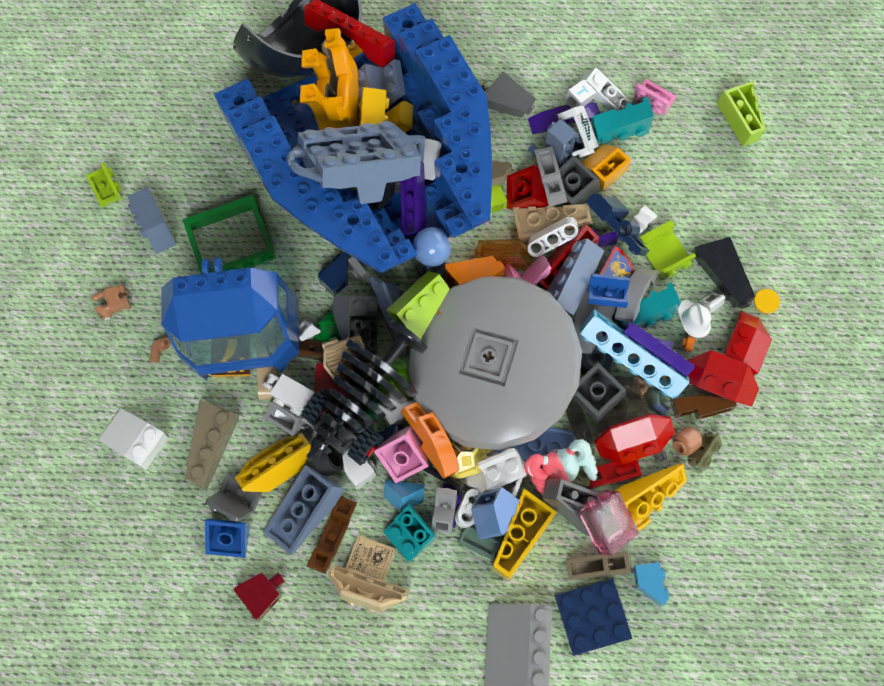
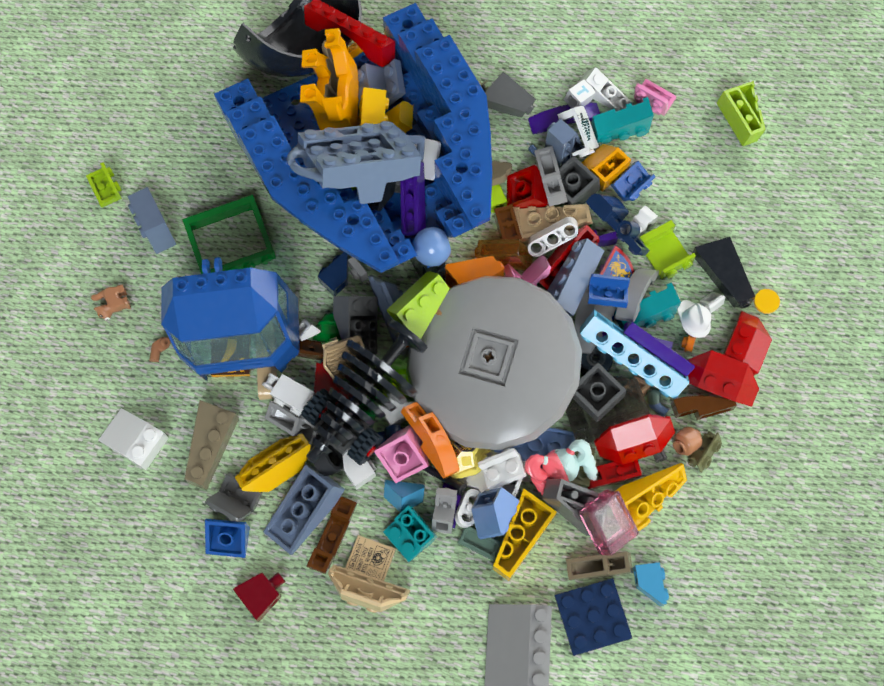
none -> reddish brown hinge [494,205,522,249]
none -> bracket [610,161,656,201]

